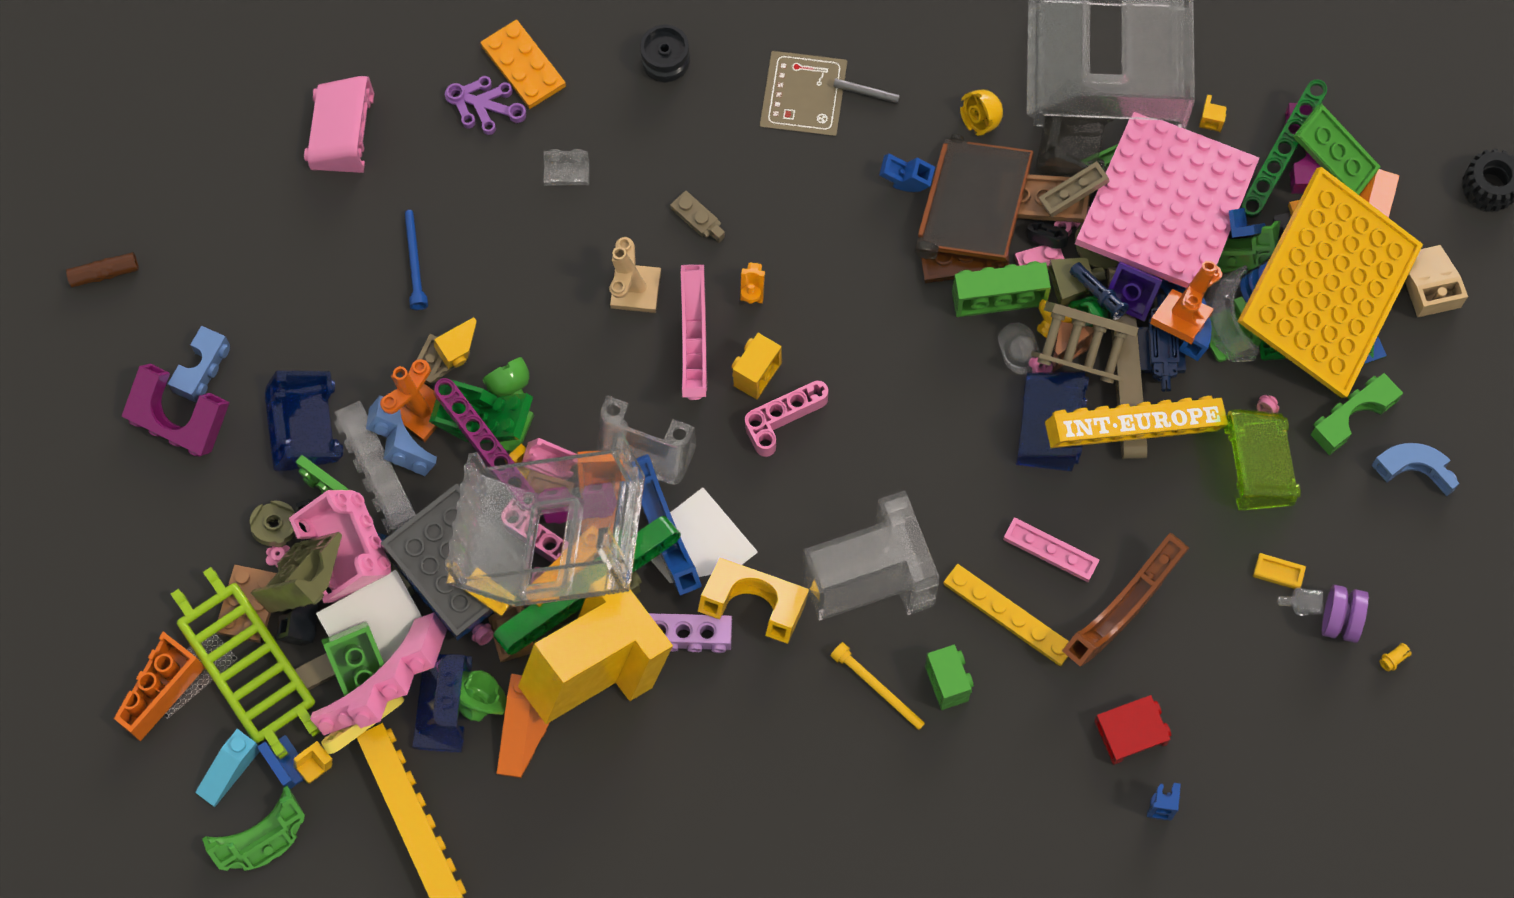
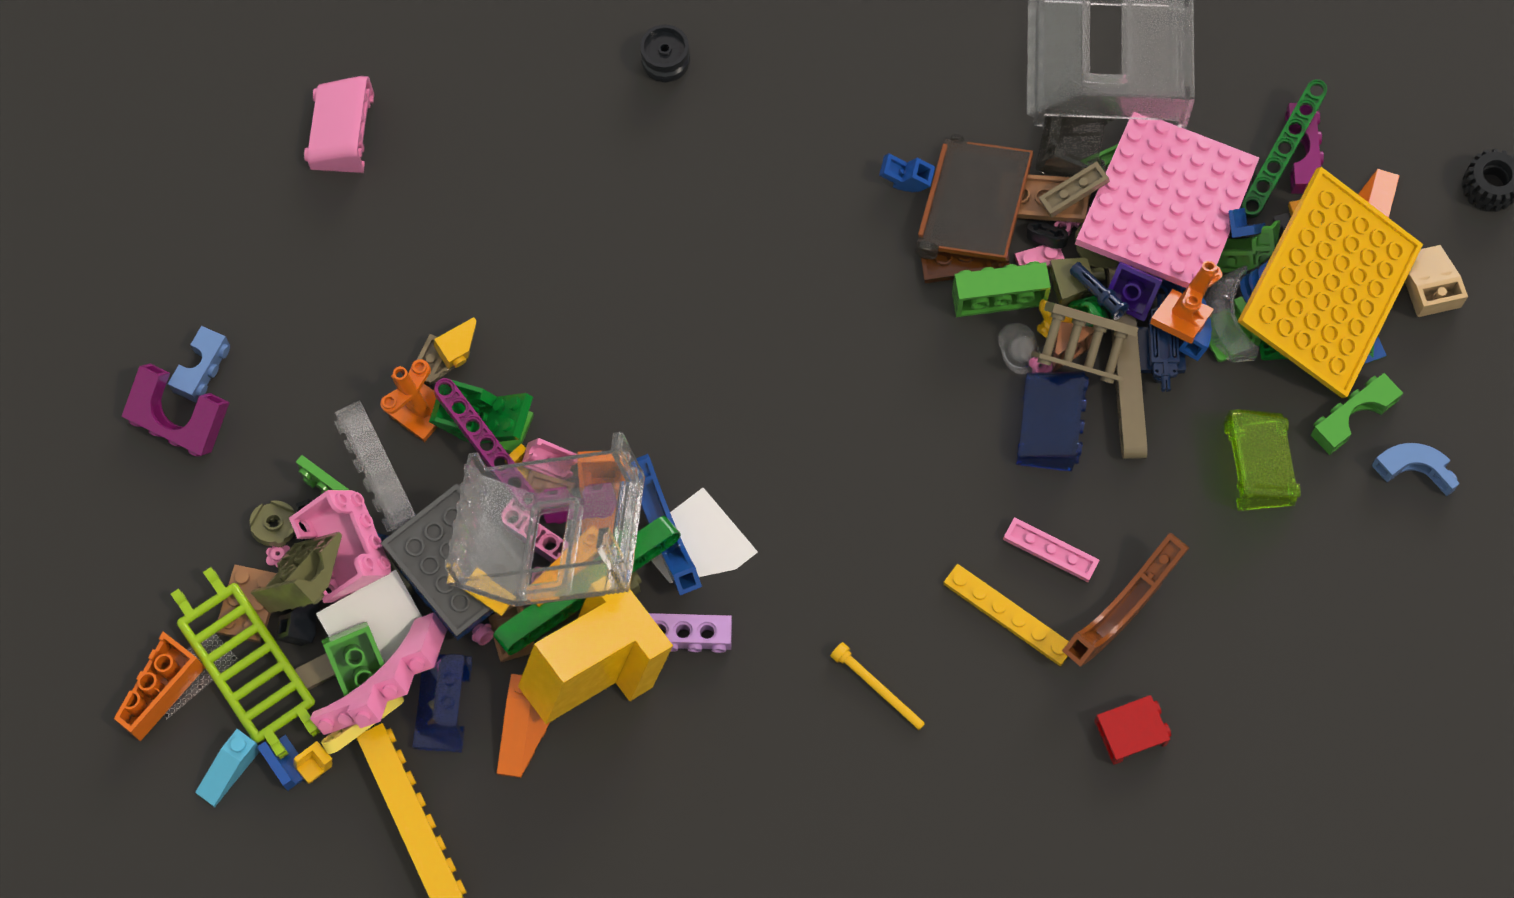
reddish brown axle [66,252,139,287] -> none
bright green windscreen [202,785,305,871] -> none
clear blue windscreen [265,371,343,471] -> none
medium blue arch [366,395,437,476] -> none
blue piece [405,210,428,310] -> none
medium lavender plant [445,76,526,135] -> none
bright green hat [453,670,507,722] -> none
light orange plate [480,19,566,109] -> none
bright green cylinder [483,357,530,397] -> none
clear bracket [543,149,590,185] -> none
clear windscreen [597,396,697,484] -> none
tan piece [609,237,661,313] -> none
dark tan hinge [670,191,725,243] -> none
bright pink arch [681,265,707,400] -> none
yellow arch [698,558,809,644] -> none
yellow brick [732,333,782,400] -> none
light orange hips [740,262,765,304] -> none
bright pink beam [745,381,828,457] -> none
dark tan sticker [760,51,847,136] -> none
clear piece [803,491,940,621] -> none
flat silver bar [833,78,900,103] -> none
bright green brick [925,644,974,710] -> none
yellow cylinder [960,89,1003,136] -> none
yellow brick [1045,396,1228,448] -> none
blue hinge [1147,783,1181,821] -> none
yellow panel [1199,95,1226,132] -> none
yellow tile [1253,553,1306,590] -> none
bright pink plate [1257,395,1279,417] -> none
clear piece [1277,588,1323,616] -> none
bright green tile [1293,104,1380,195] -> none
medium lavender wheel [1321,584,1369,643] -> none
yellow pin [1380,643,1411,672] -> none

